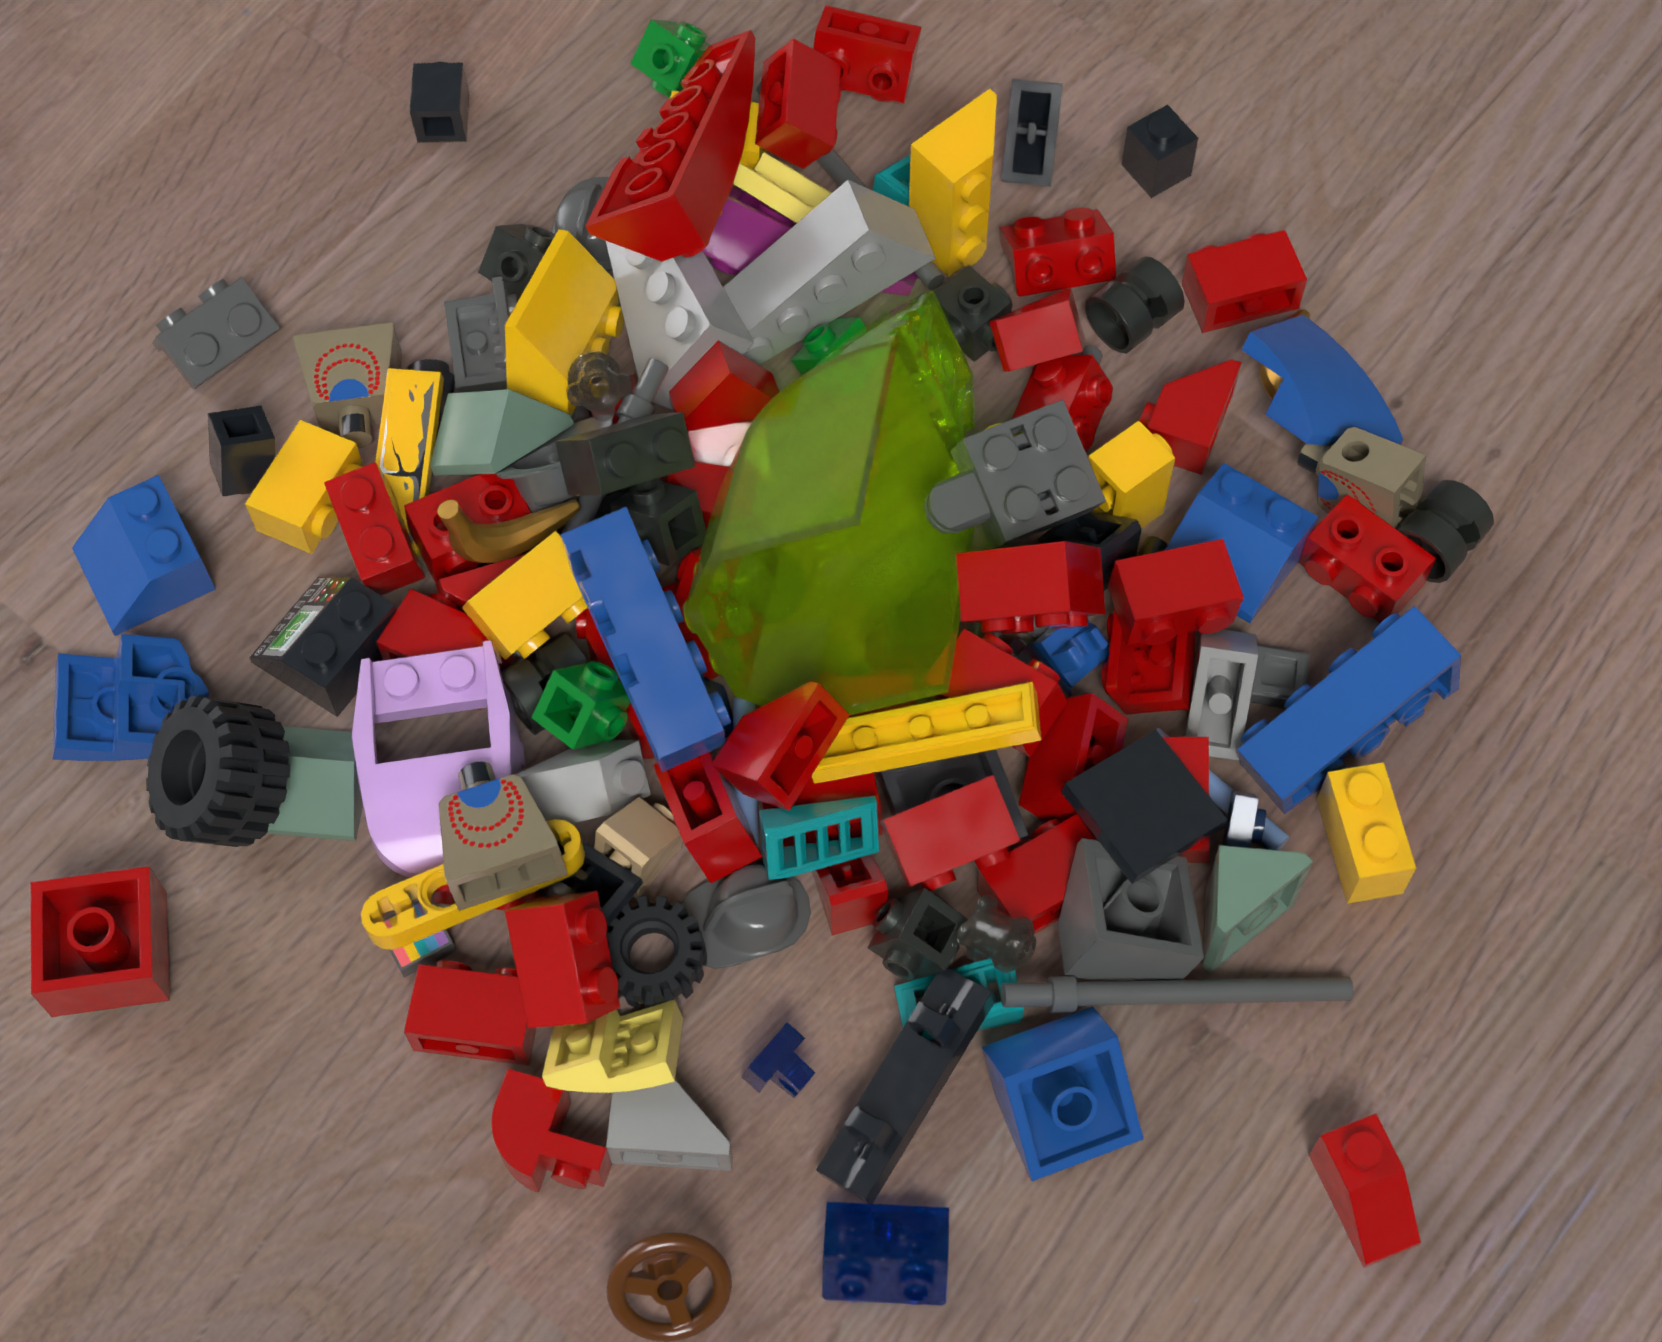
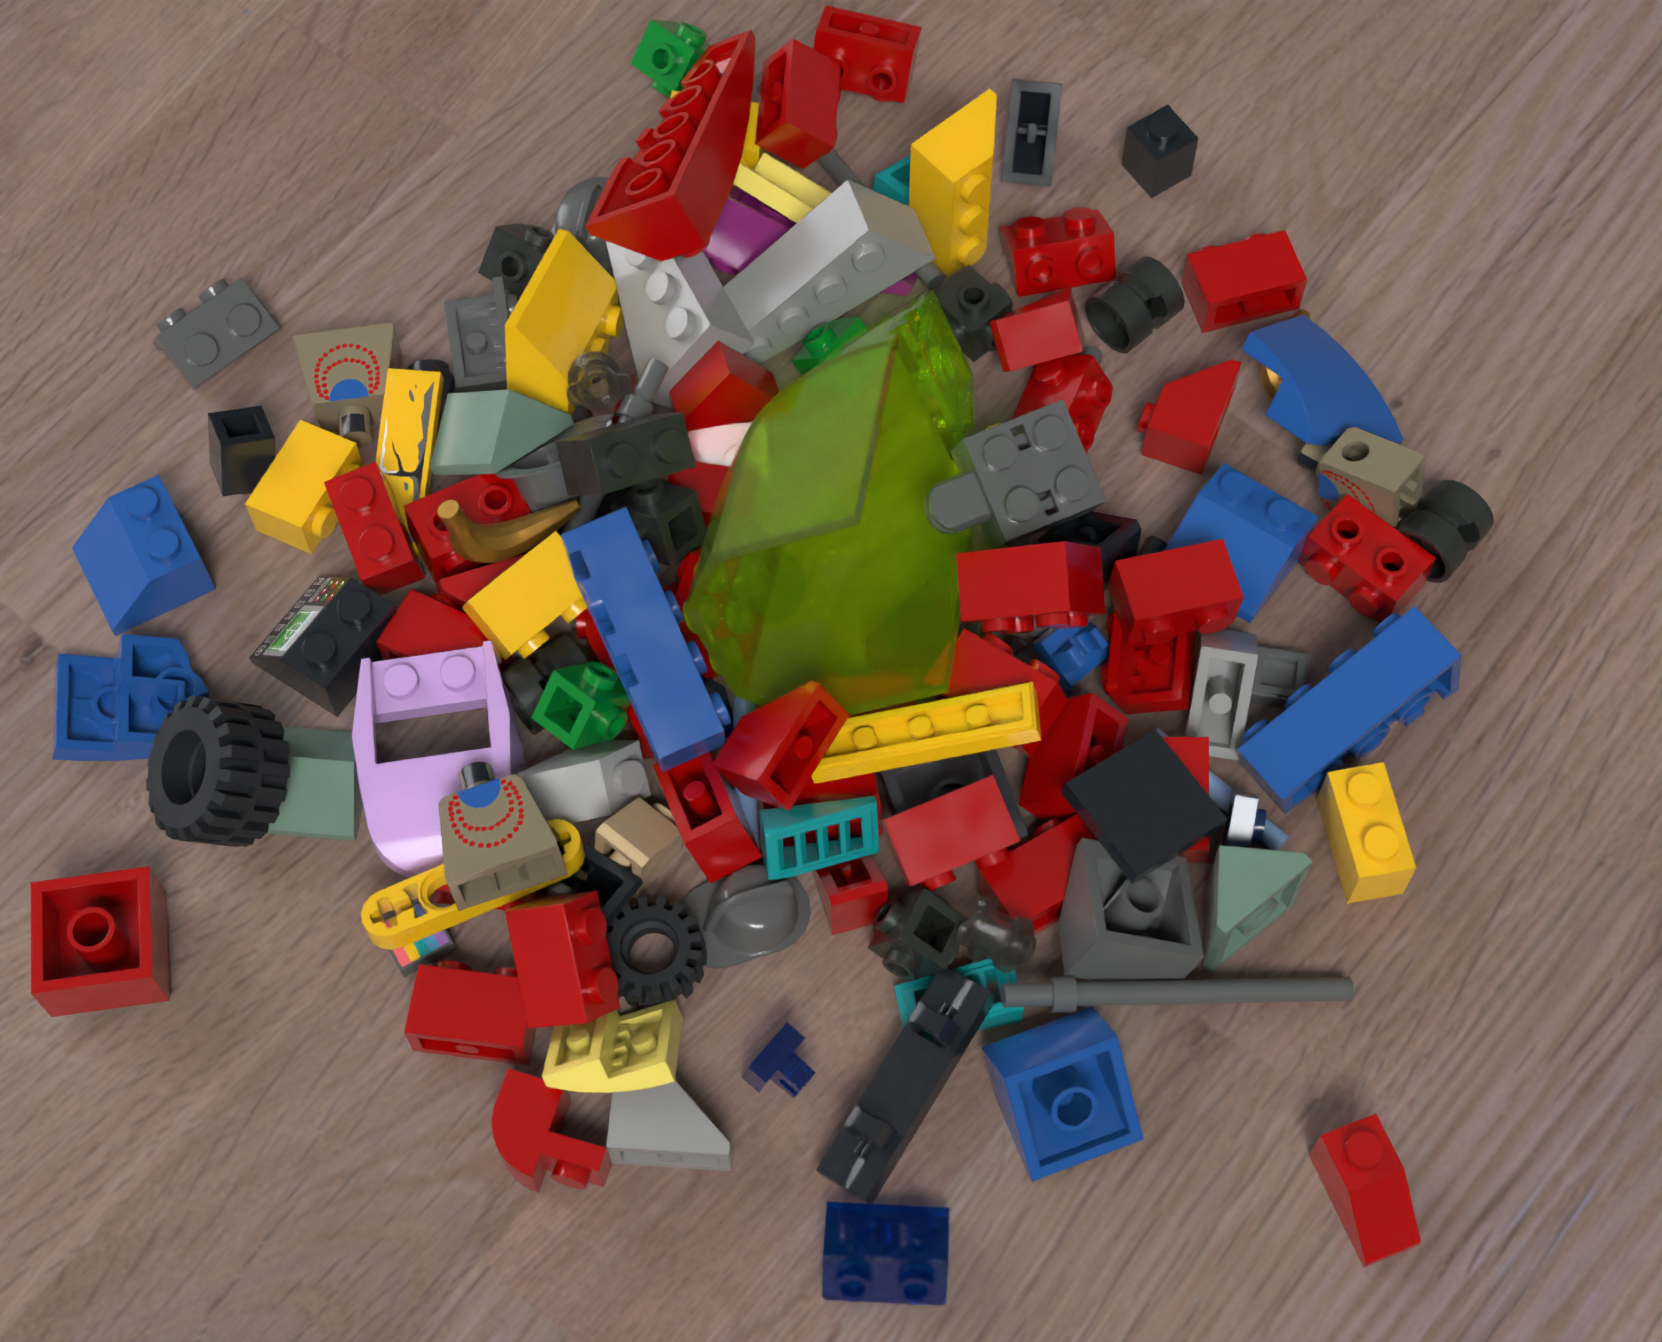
black brick [409,62,470,143] -> none
reddish brown piece [607,1232,732,1342] -> none
yellow brick [1088,421,1175,528] -> none

